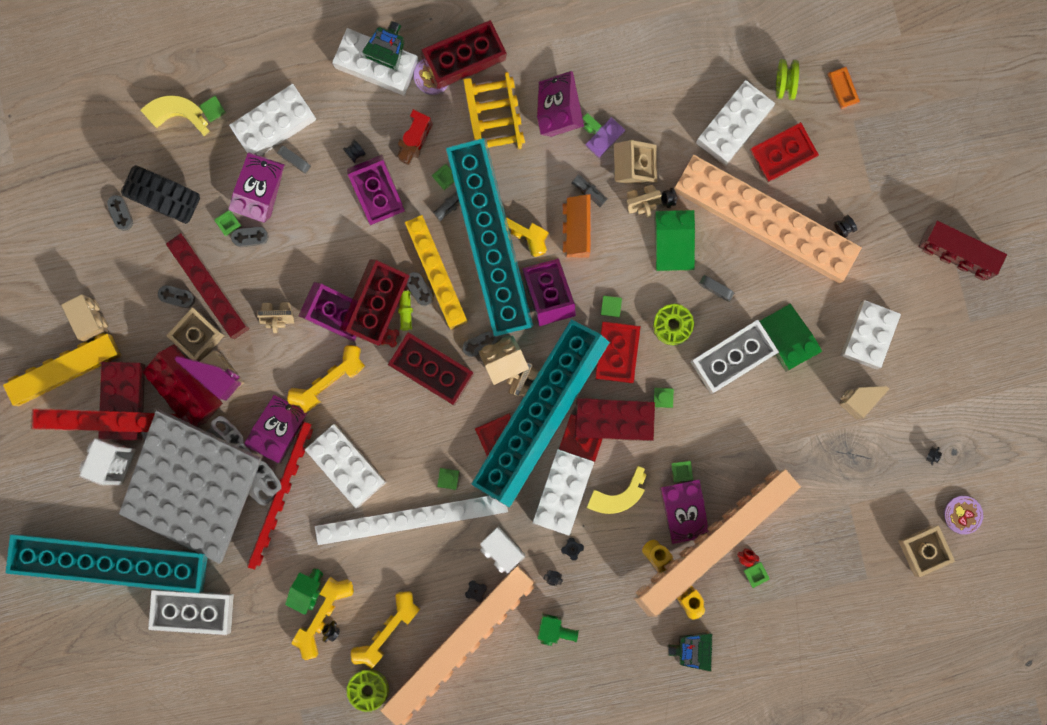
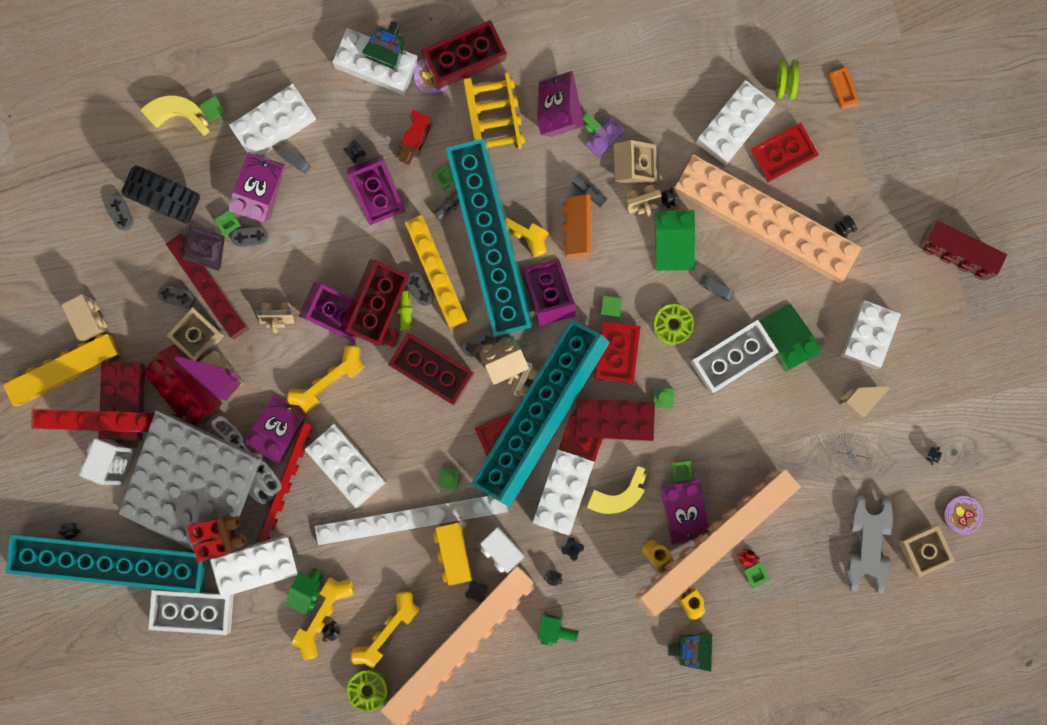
none -> black plate [58,523,81,539]
none -> tile [182,224,225,271]
none -> hips [186,514,246,562]
none -> white brick [210,535,298,598]
none -> yellow brick [433,522,473,586]
none -> light grey piece [847,495,893,594]

